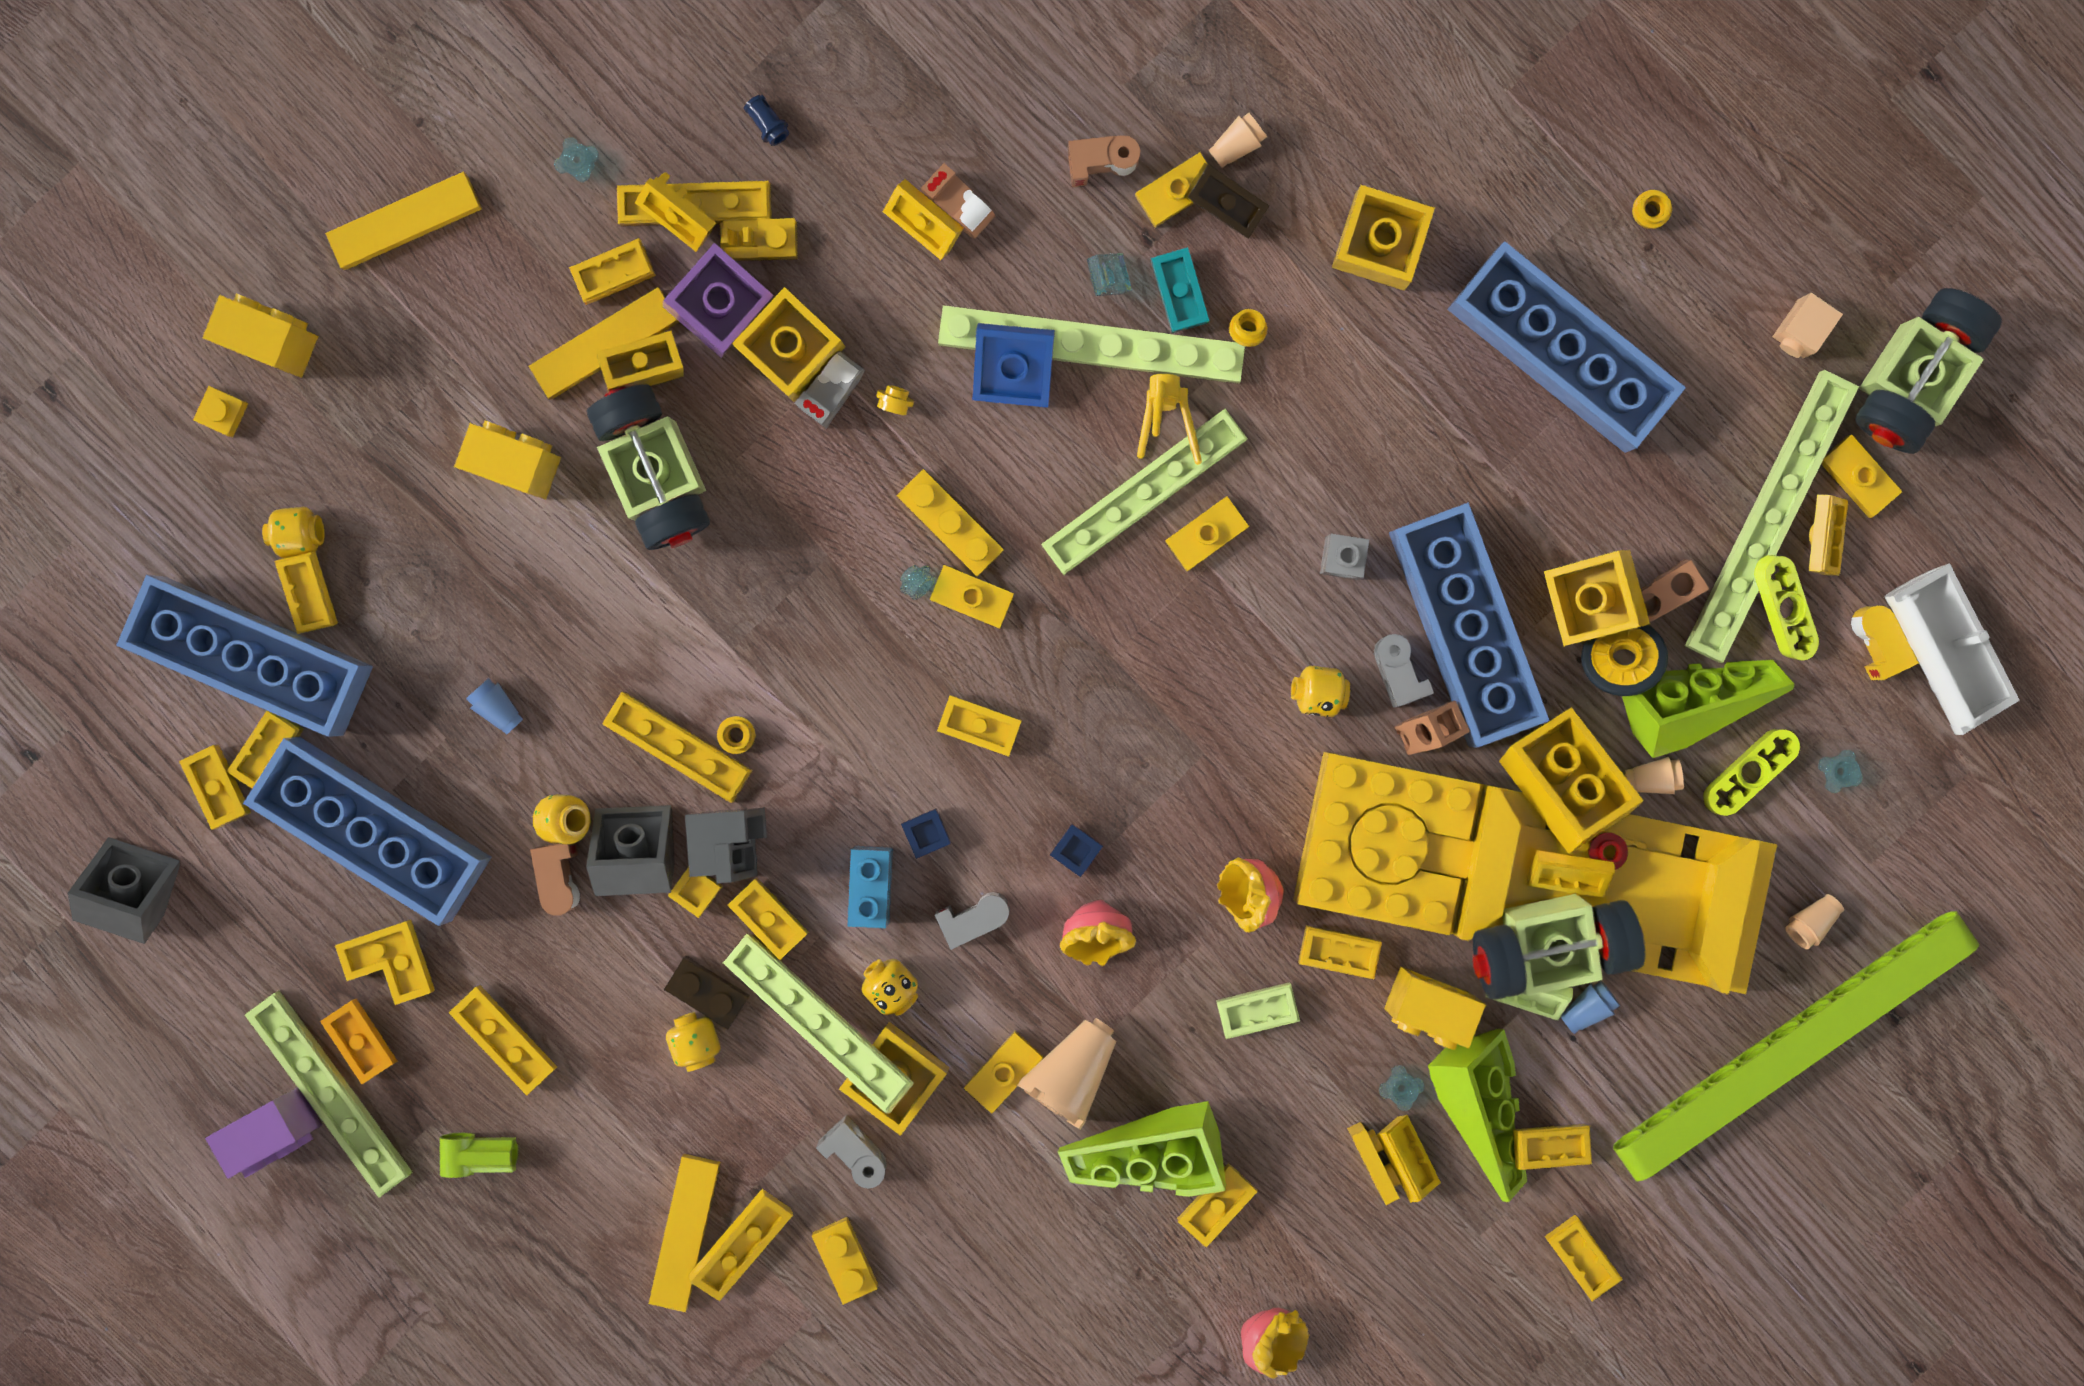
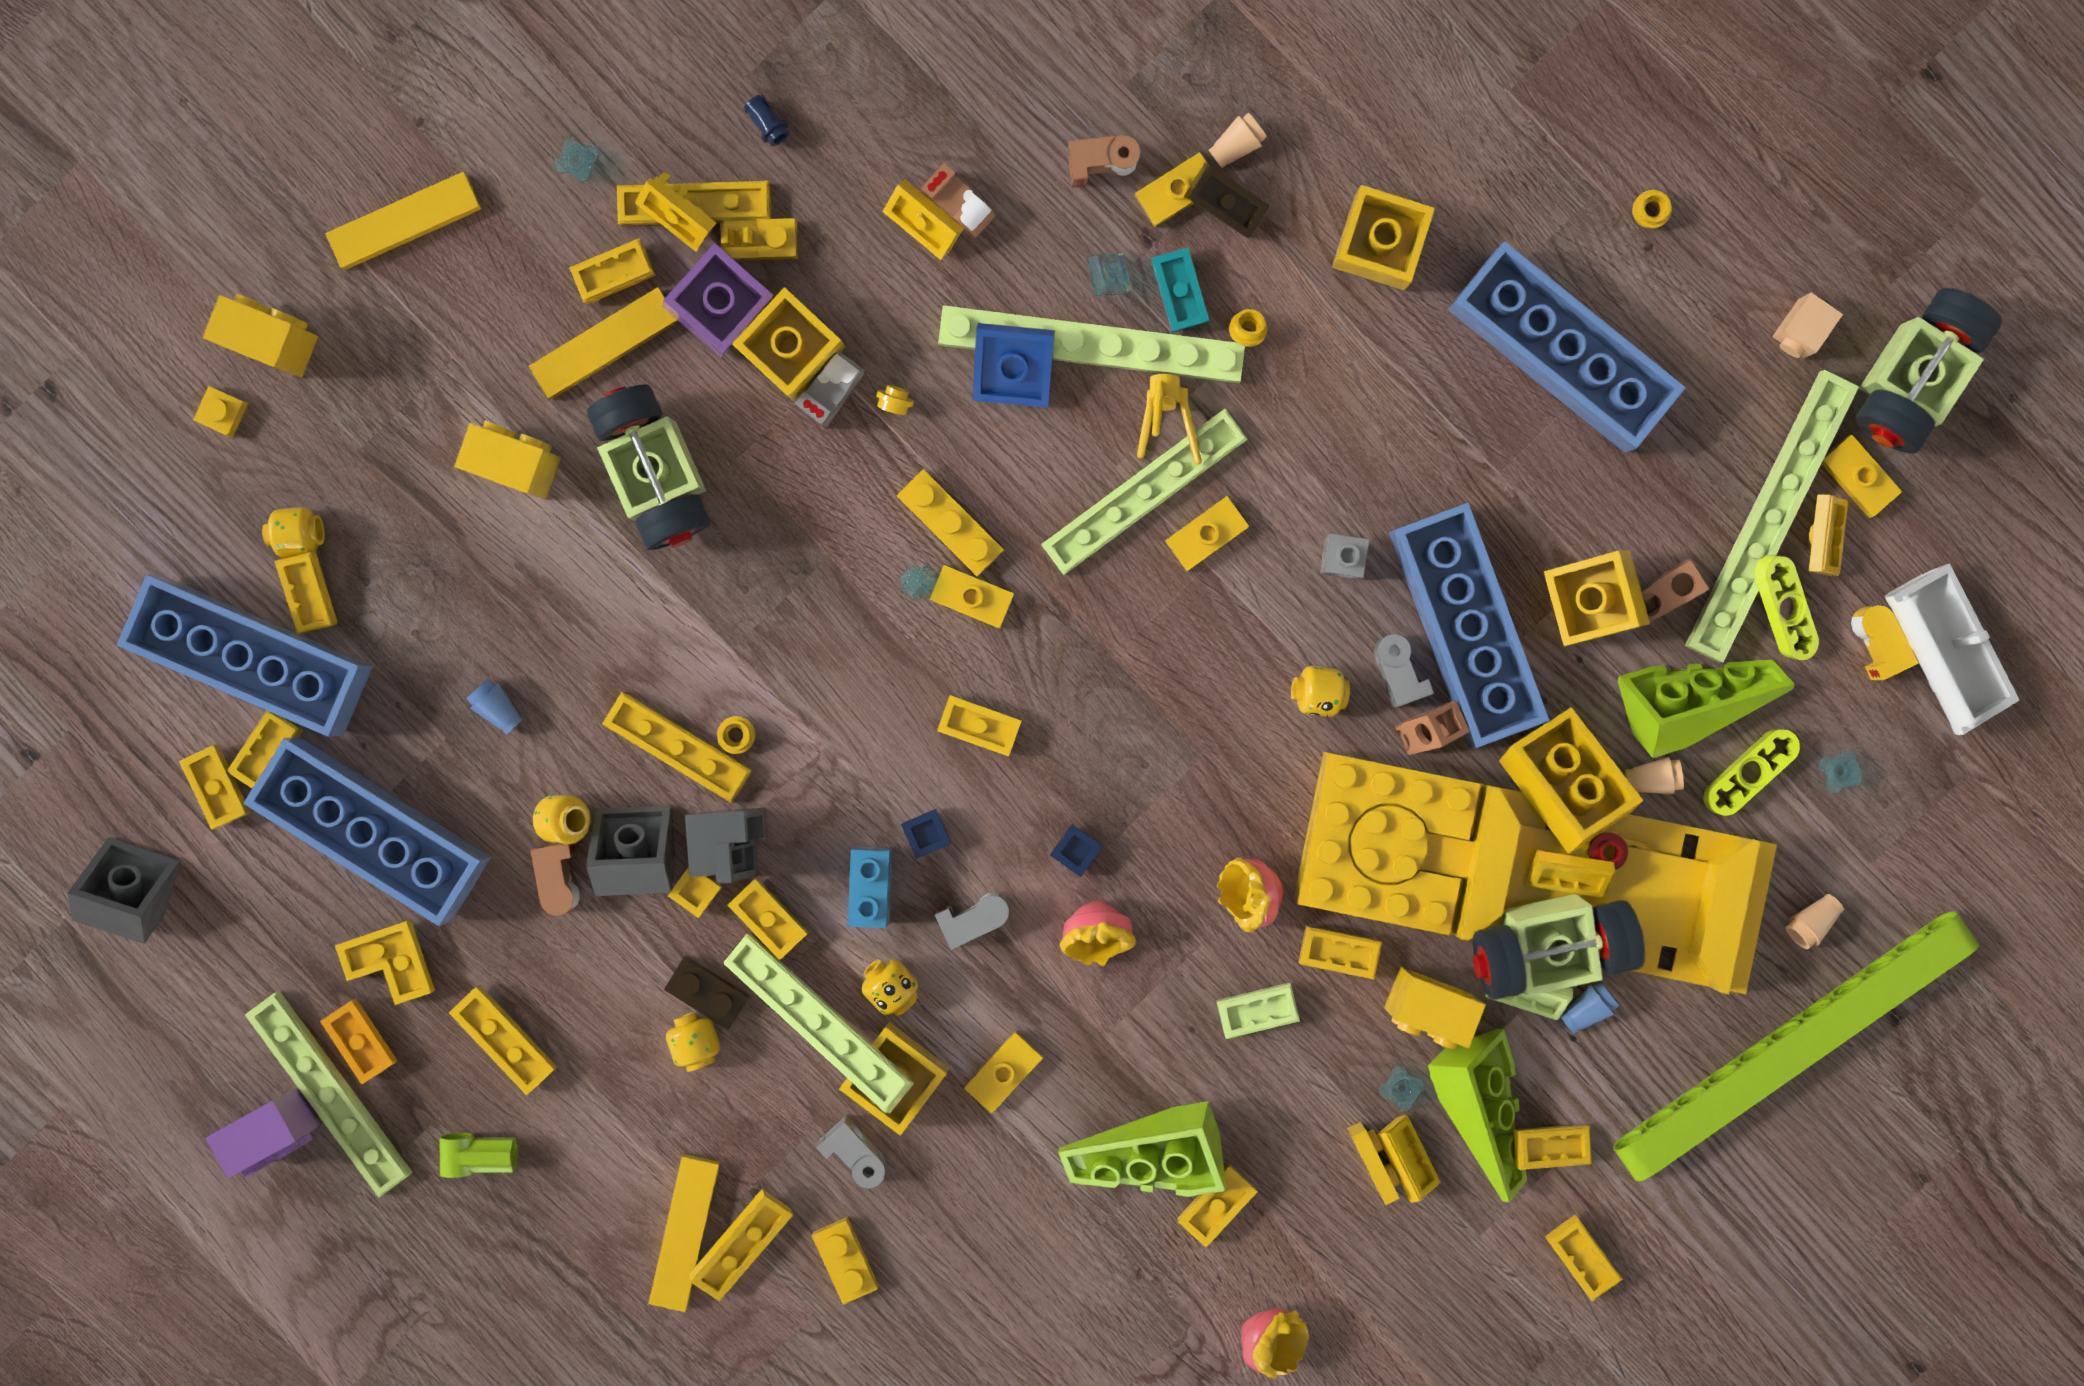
yellow brick [596,331,684,392] -> none
light nougat cone [1017,1018,1116,1129] -> none
yellow wheel [1581,625,1668,696] -> none

